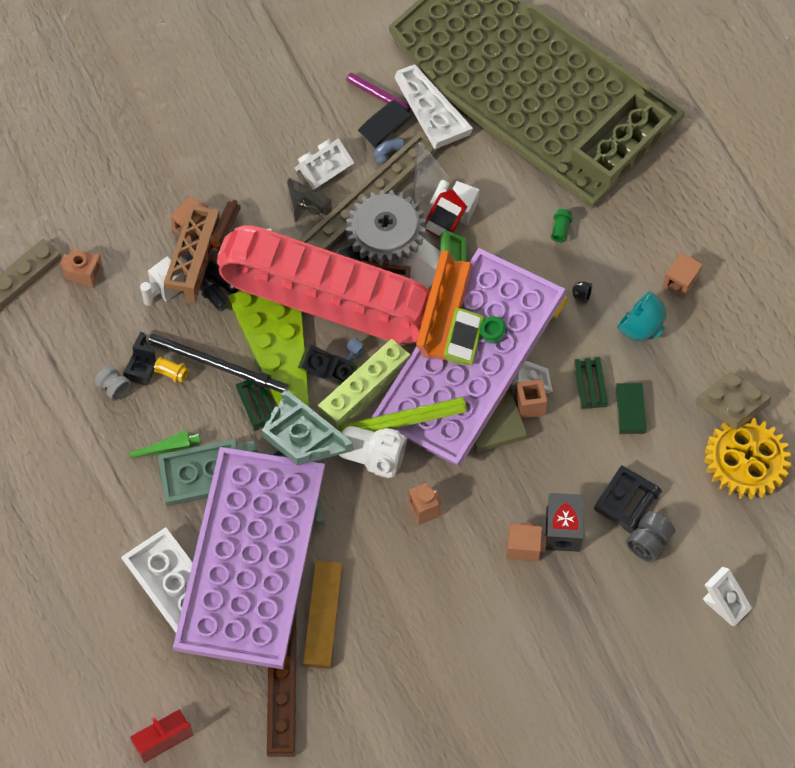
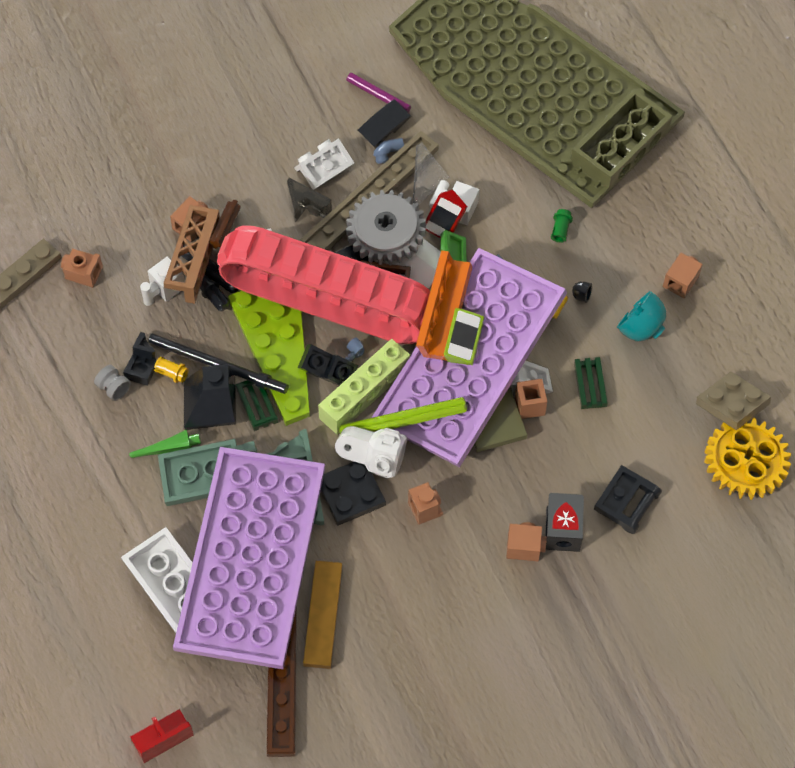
sand green wing [262,389,354,466] -> none
white wing [394,64,473,150] -> none
green tile [479,316,507,344] -> none
dark green tile [616,383,646,434] -> none
dark grey wheel [626,511,676,563] -> none
white slope [703,567,752,627] -> none
none -> black slope [184,364,236,430]
none -> black plate [320,461,386,526]

